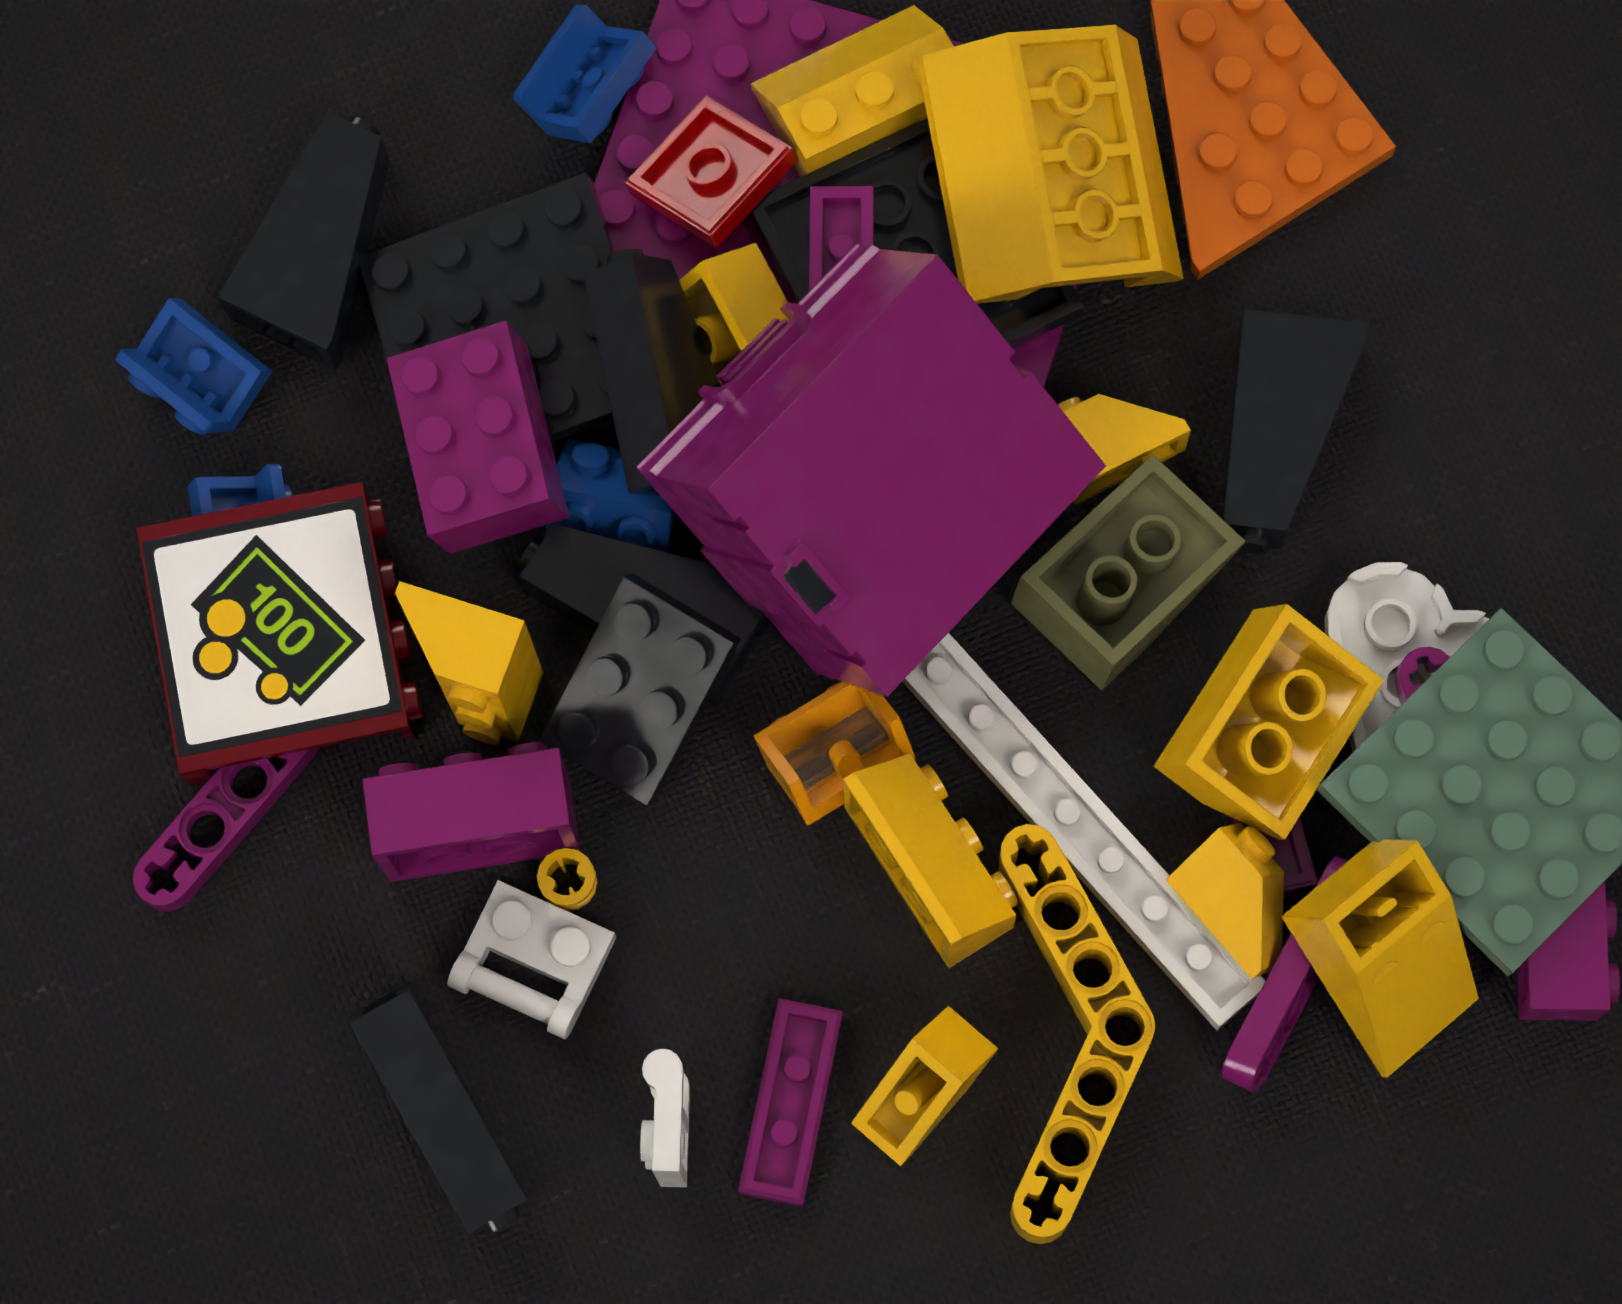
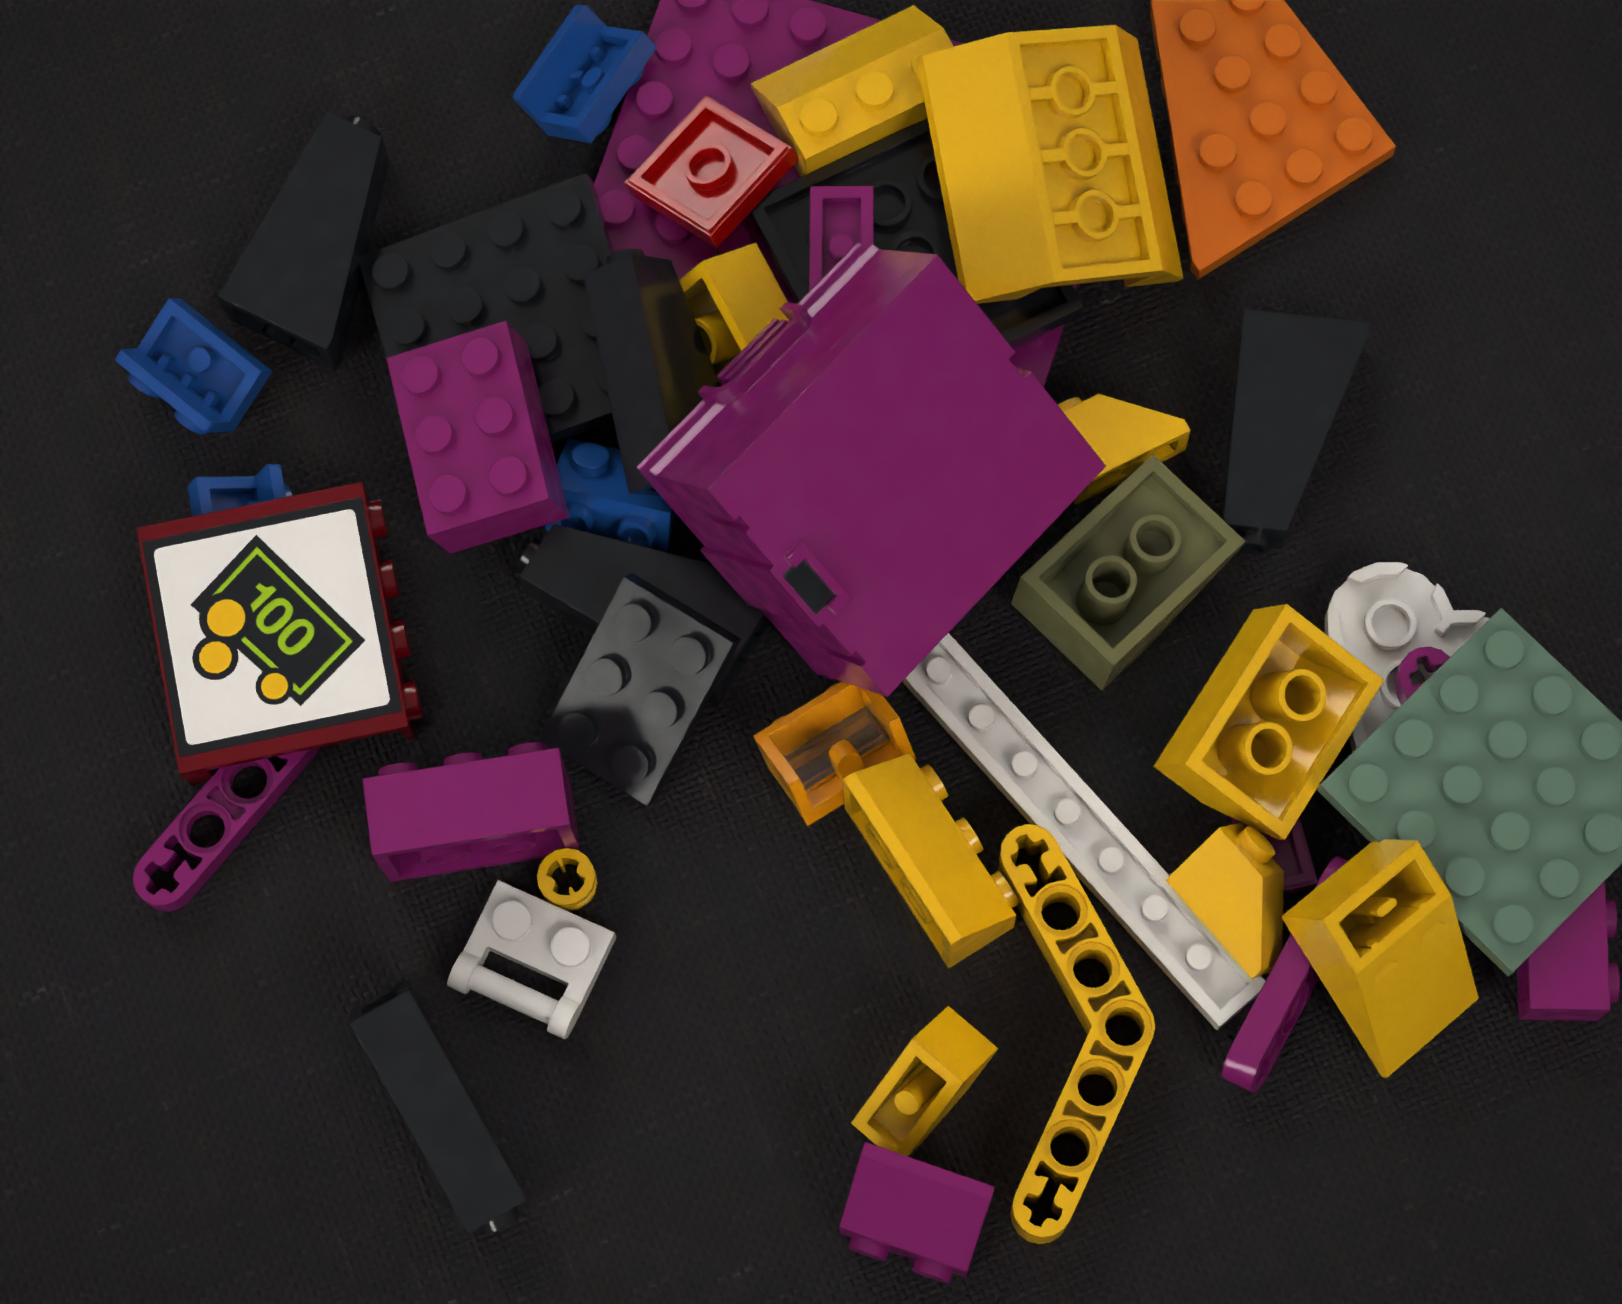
yellow slope [395,581,543,745] -> none
white plate [640,1049,690,1187] -> none
magenta tile [738,998,843,1207] -> none
none -> magenta slope [839,1142,995,1284]

